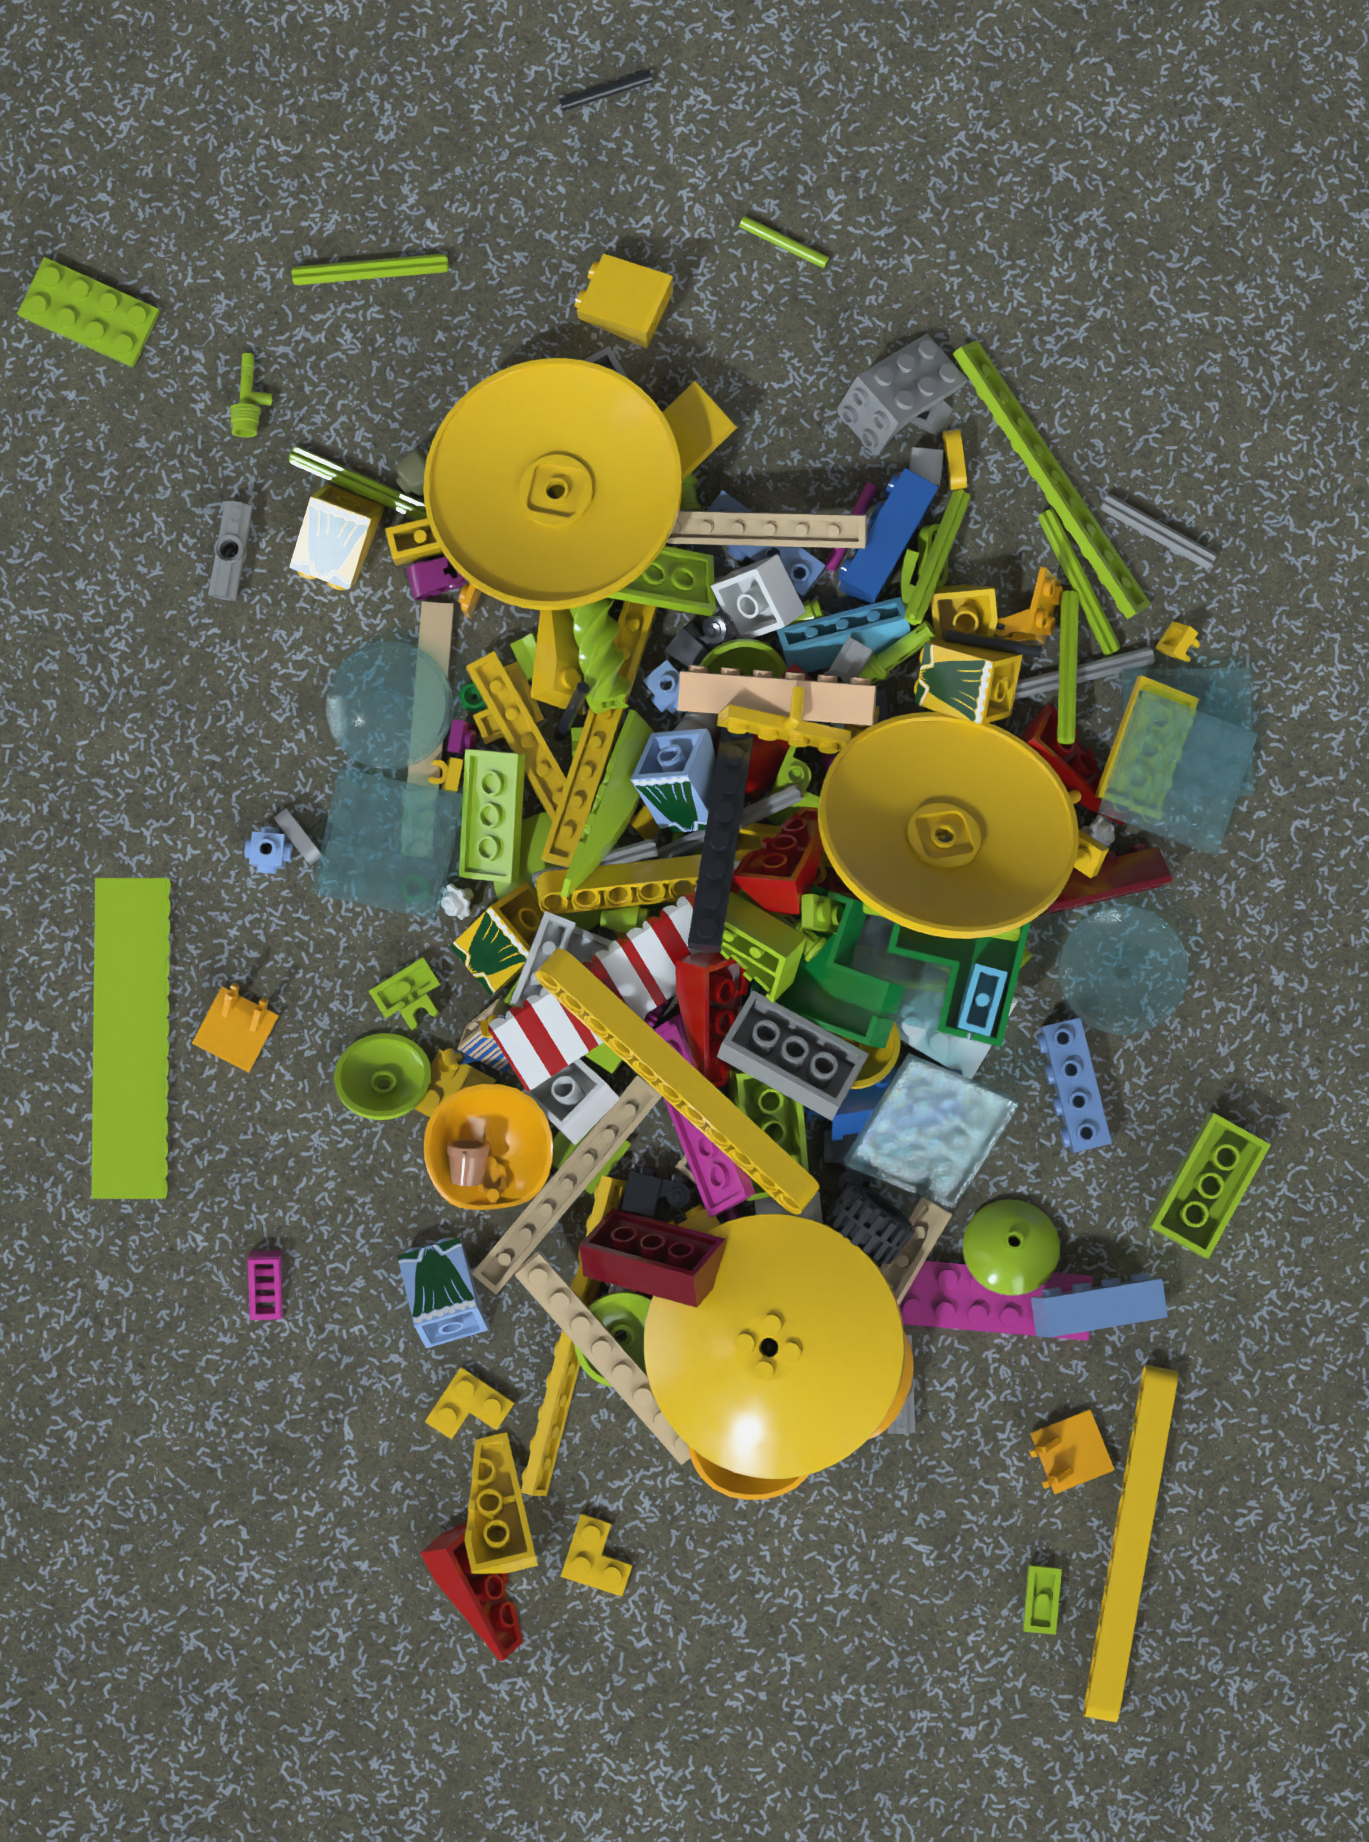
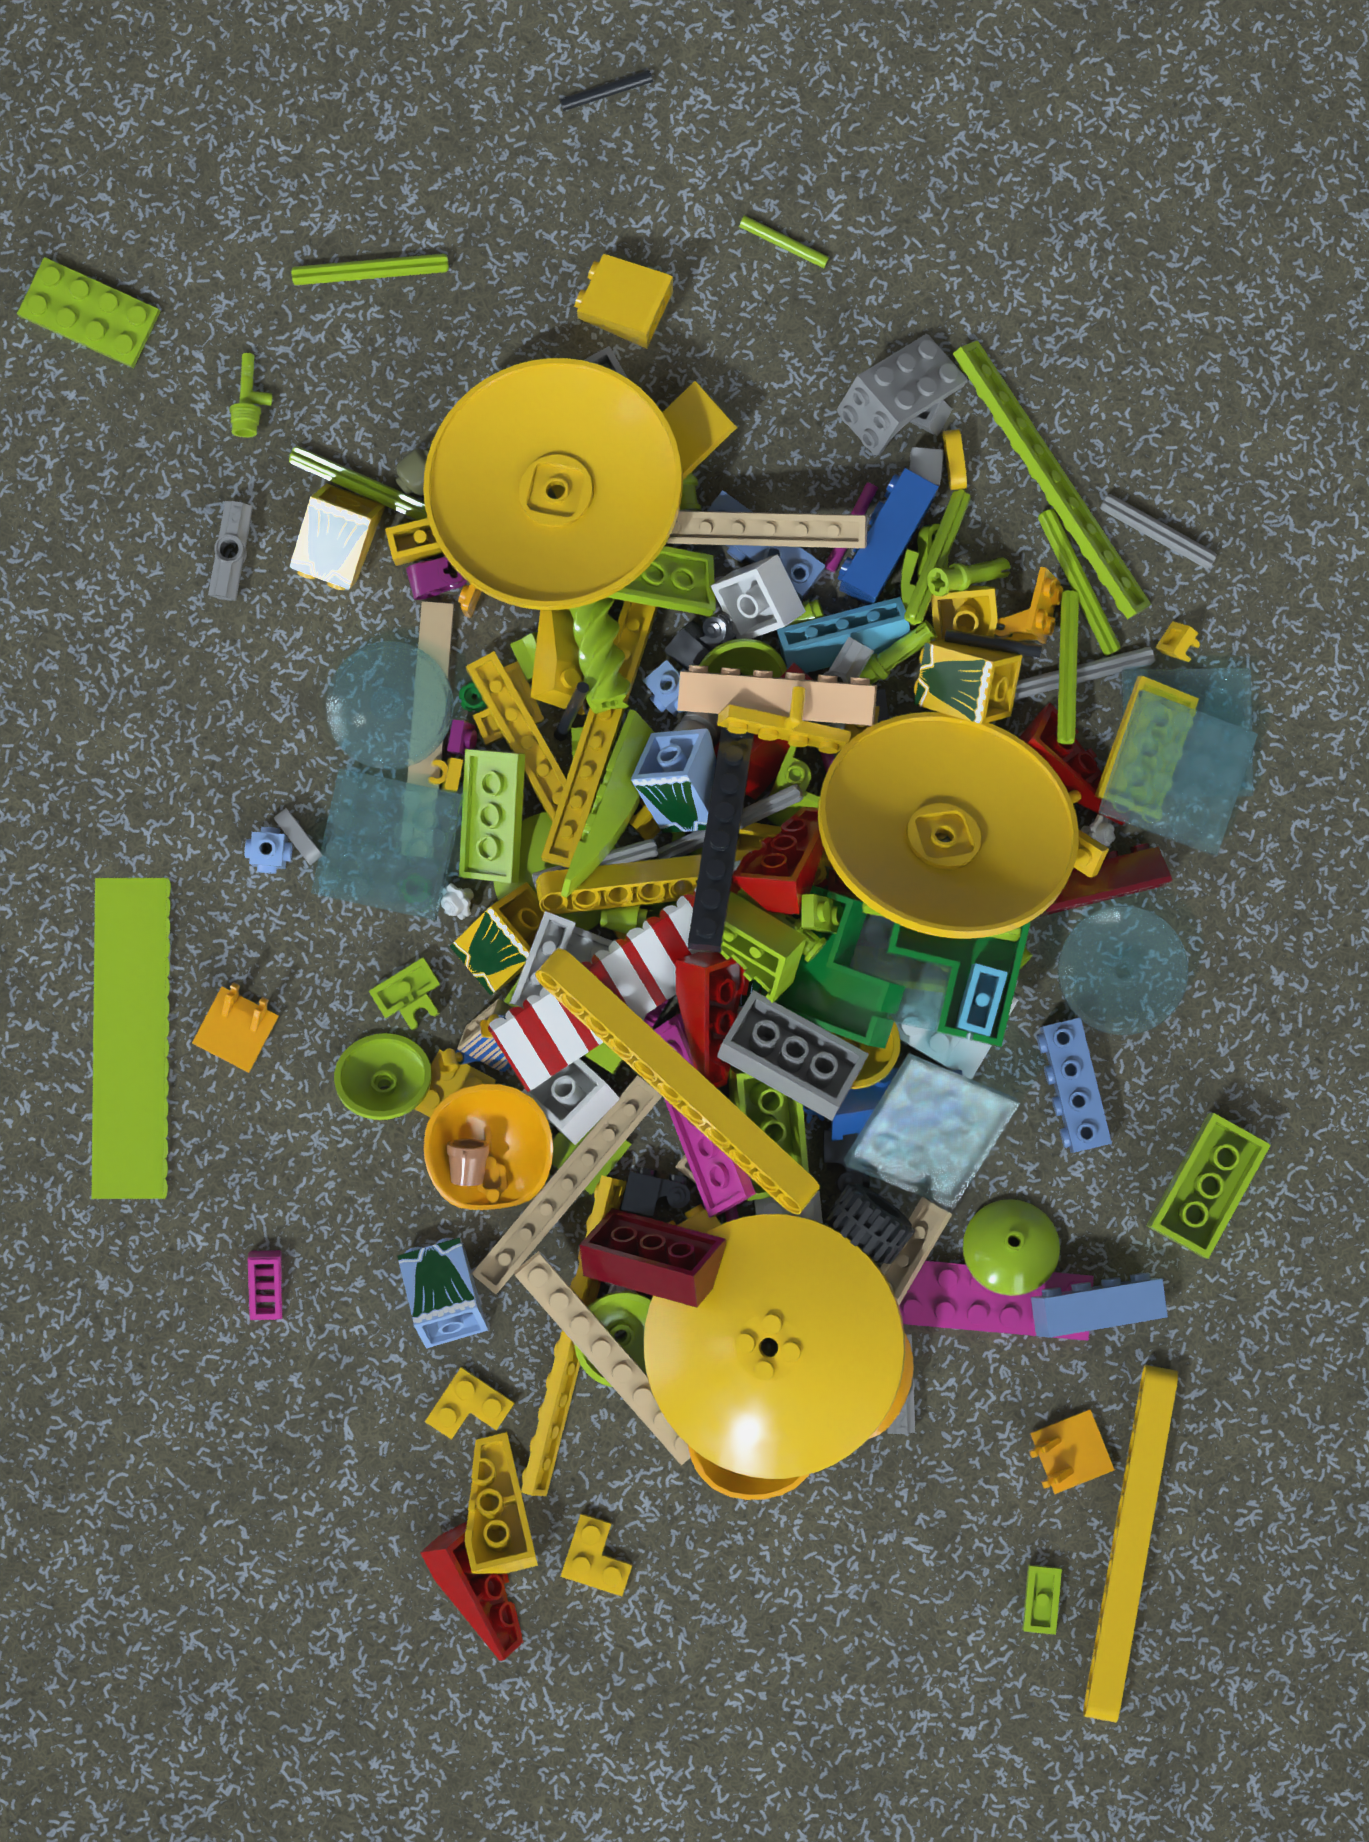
none -> lime pin [927,557,1011,597]

